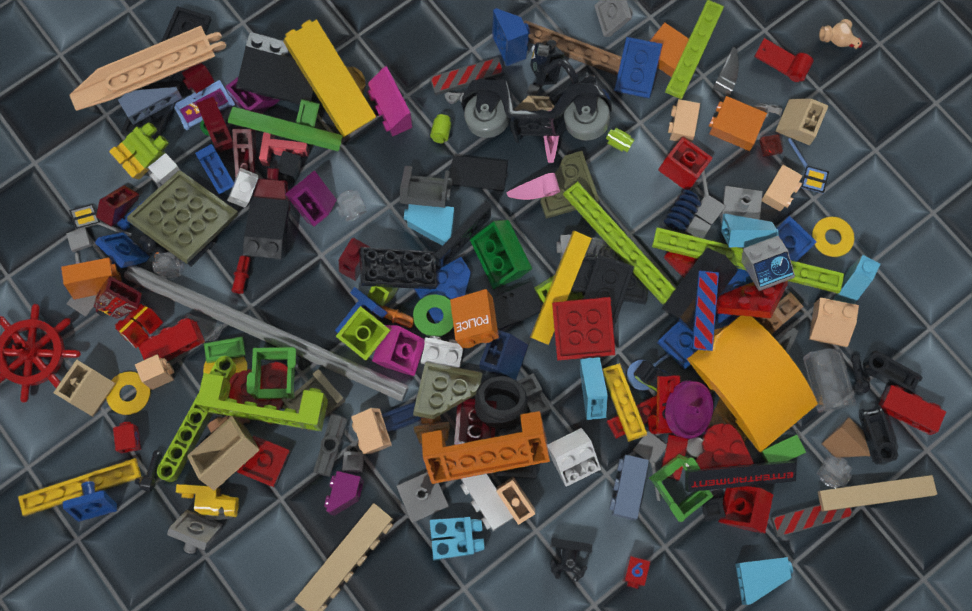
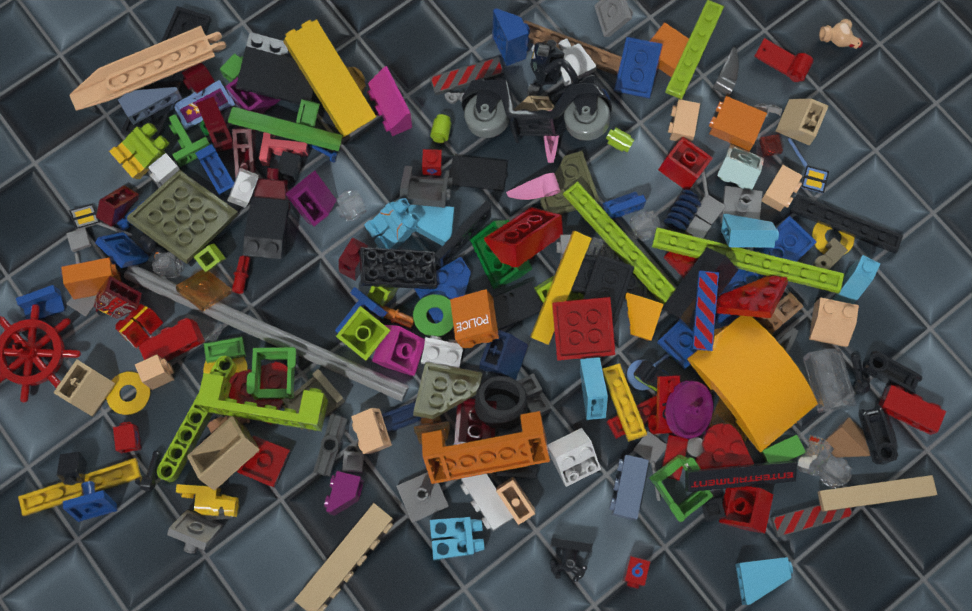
slope [741,236,795,291] -> none
none -> blue panel [16,285,66,320]
none -> black brick [57,452,87,485]
none -> bright green bracket [169,114,210,167]
none -> clear orange plate [176,269,232,312]
none -> lime brick [194,244,226,272]
none -> bright green brick [220,53,243,82]
none -> blue piece [307,143,338,163]
none -> medium azure hips [364,198,420,249]
none -> red brick [422,149,442,176]
none -> red slope [484,207,563,267]
none -> white torso [558,39,596,87]
none -> blue bracket [602,192,646,220]
none -> light orange slope [625,293,663,341]
none -> clear brick [629,210,660,241]
none -> light aqua slope [717,144,764,190]
none -> black tile [790,194,903,254]
none -> clear leg [797,435,834,476]
none -> dark tan leg [812,238,848,270]

